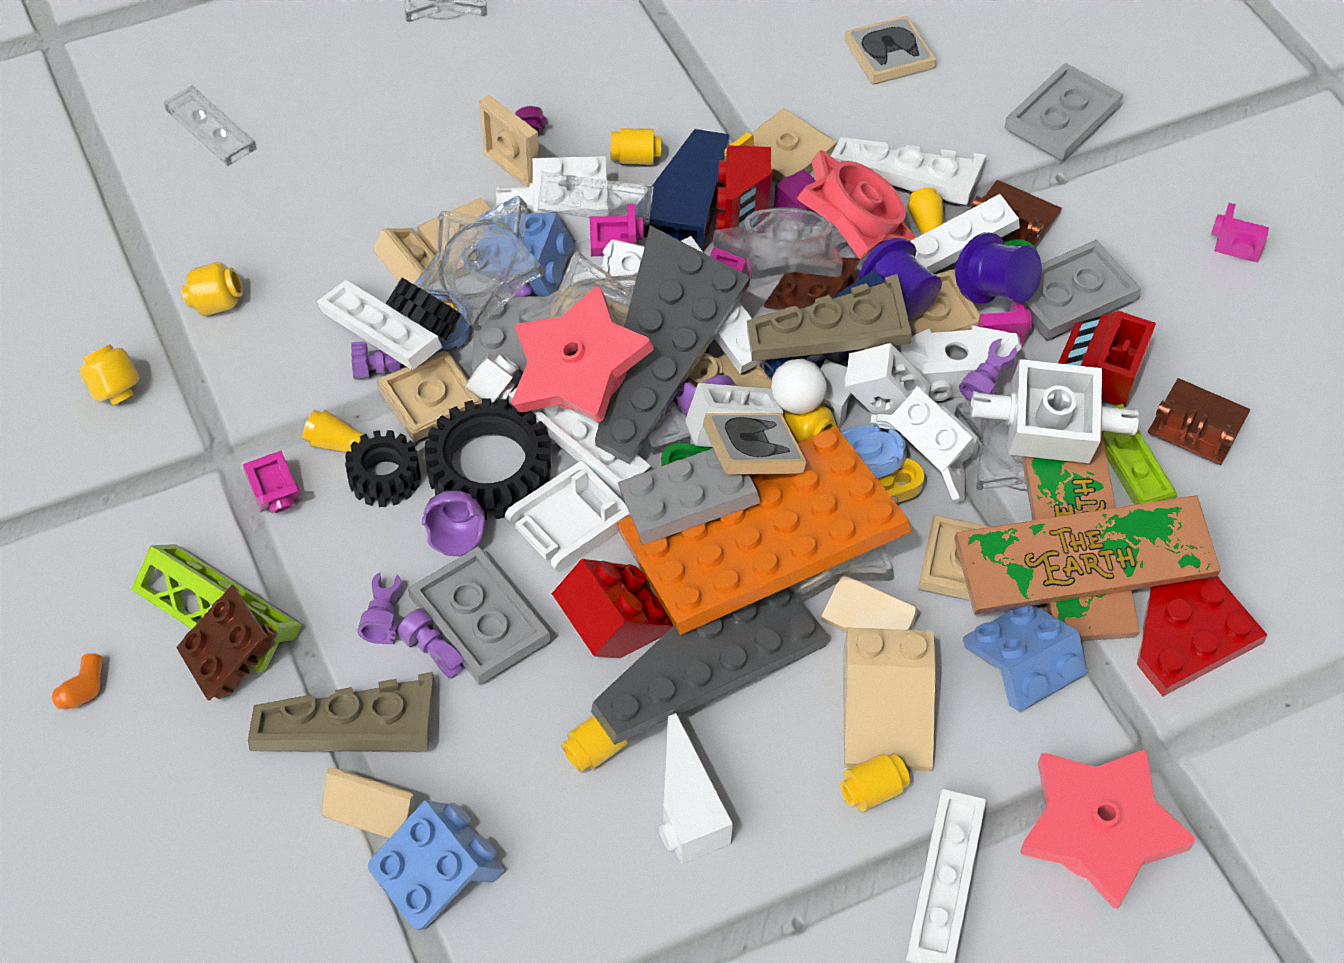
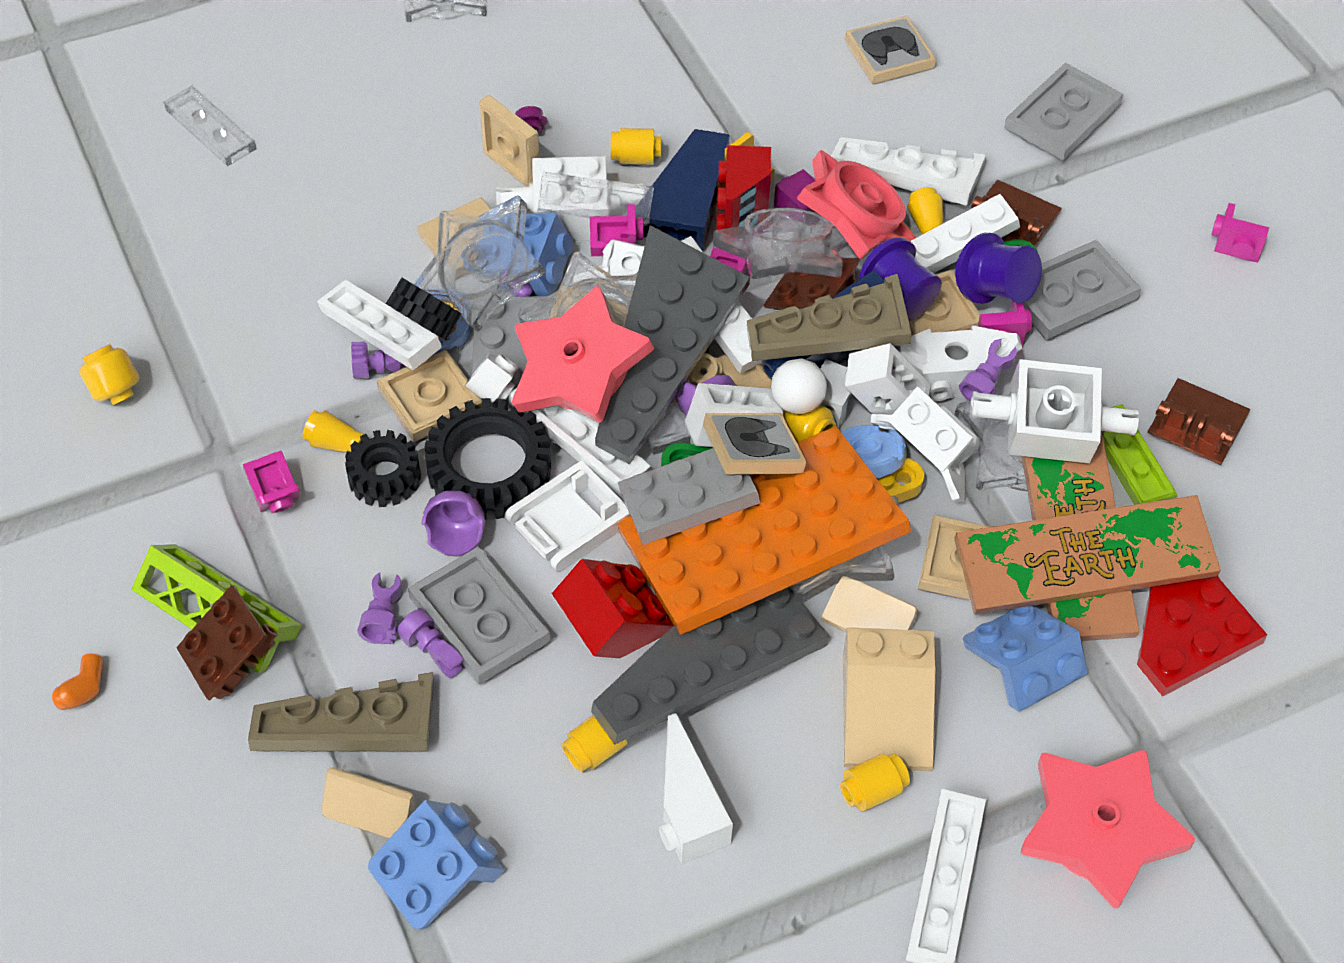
yellow head [182,262,243,316] -> none
tan slope [374,228,450,290] -> none
tan plate [751,108,837,182] -> none
red slope [1058,311,1156,407] -> none

